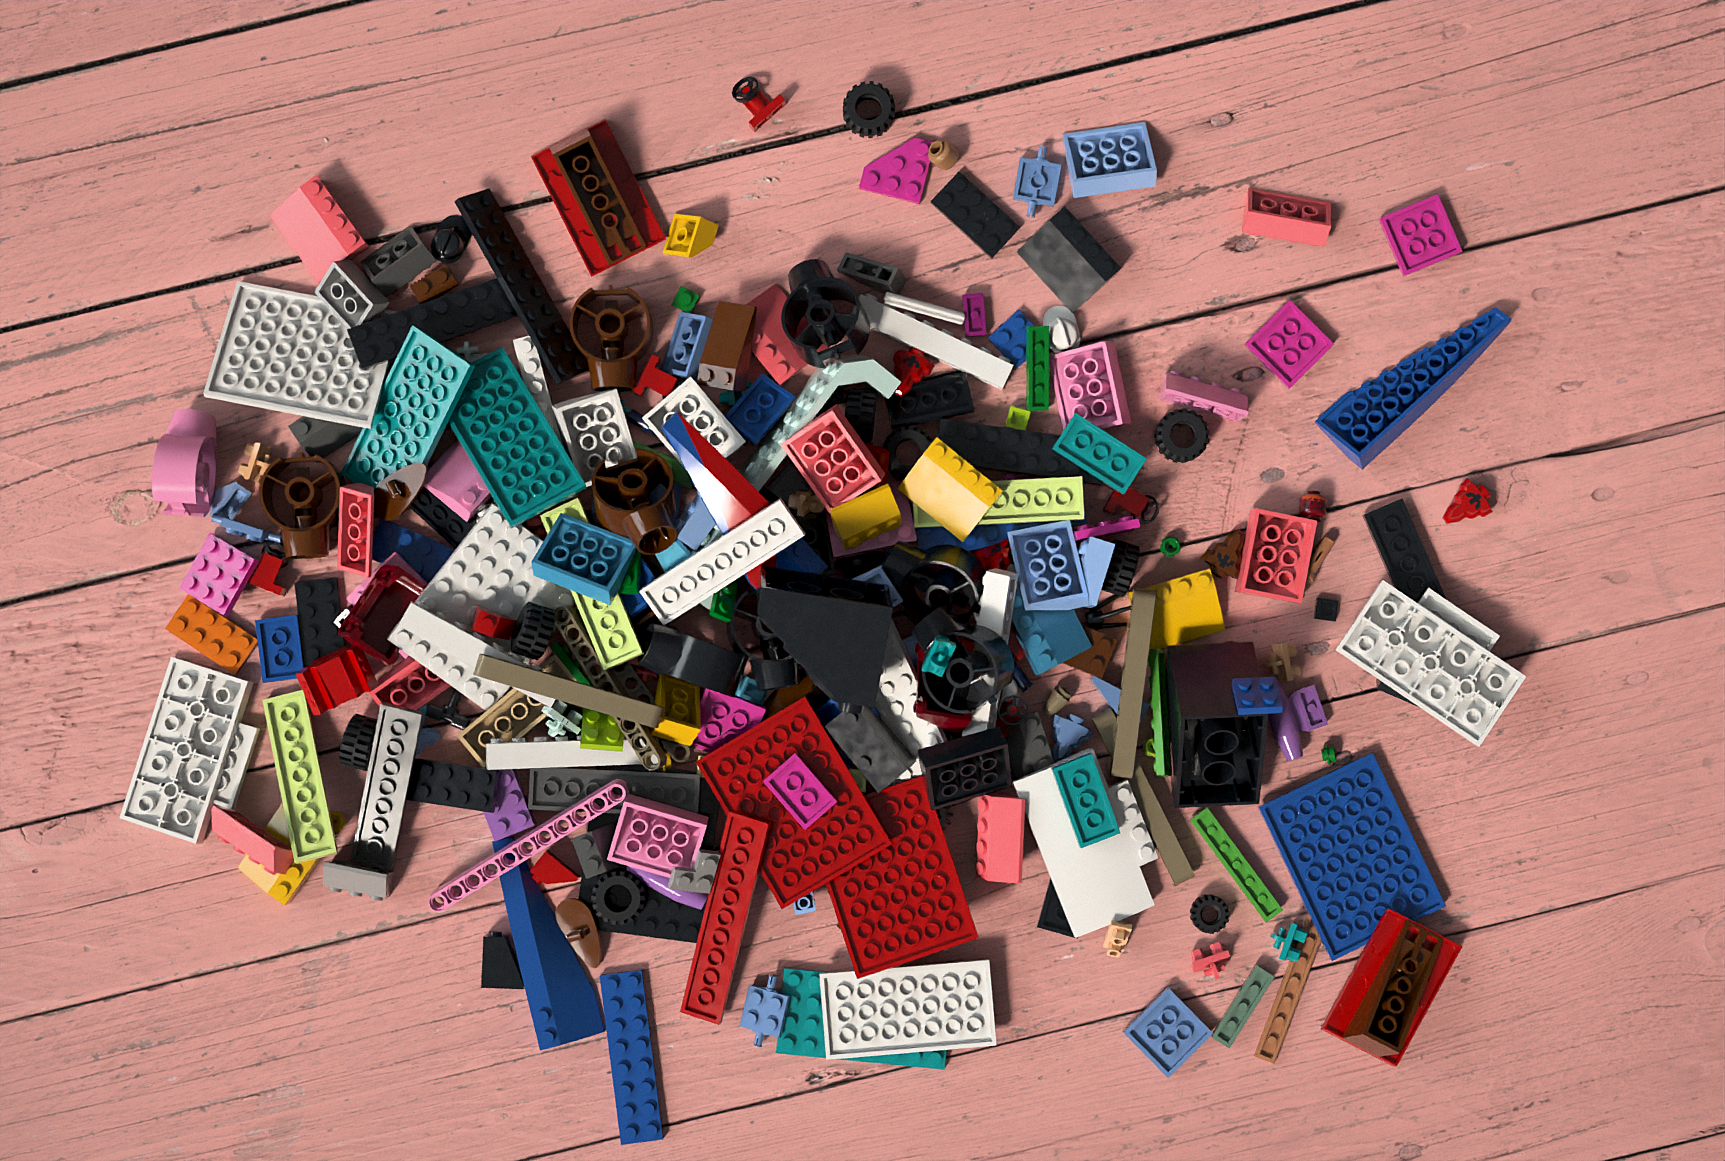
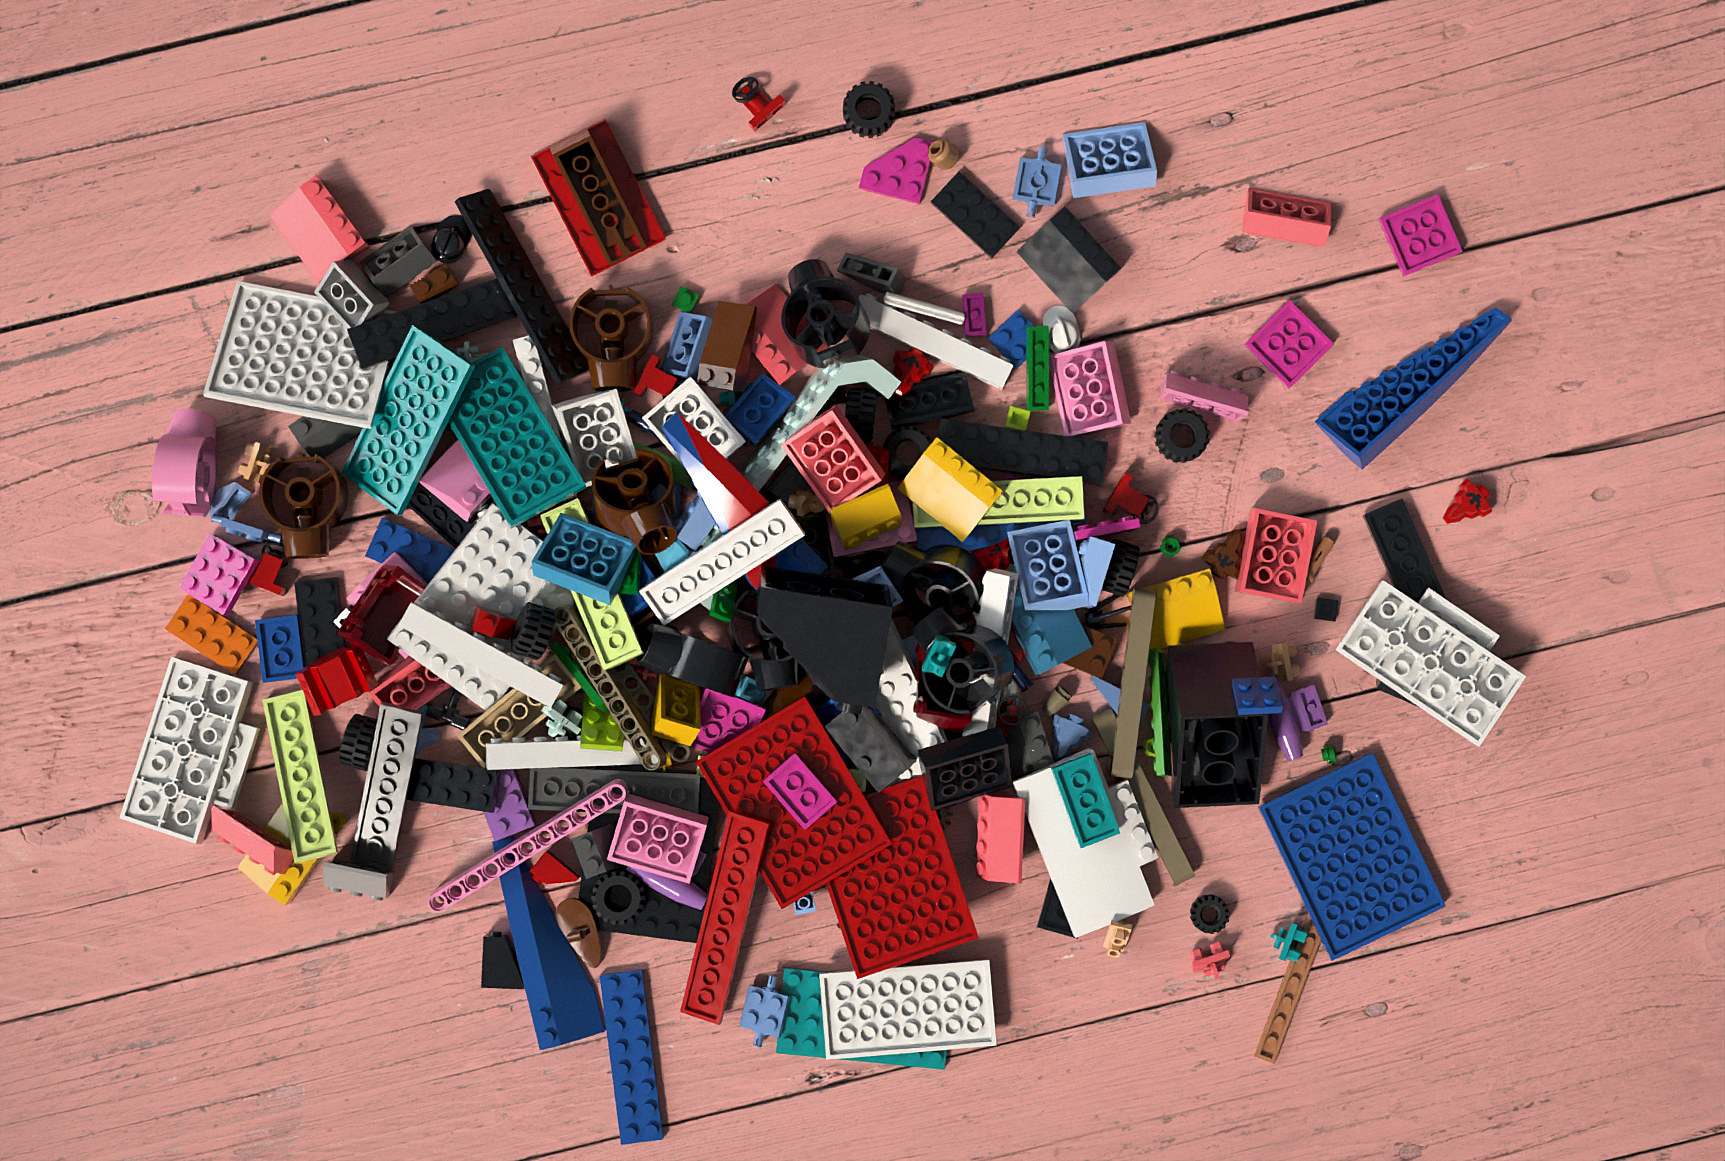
coral slope [337,483,374,578] -> none
reddish brown shield [374,464,428,521] -> none
dark tan beam [473,654,664,728] -> none
yellow slope [662,214,719,258] -> none
light grey plate [668,849,721,894] -> none
teal plate [1052,413,1147,495] -> none
medium blue plate [1122,987,1213,1078] -> none
bright green plate [1189,807,1283,923] -> none
sand green plate [1211,965,1275,1049] -> none
dark red head [1299,491,1327,523] -> none
piece [1321,909,1462,1067] -> none

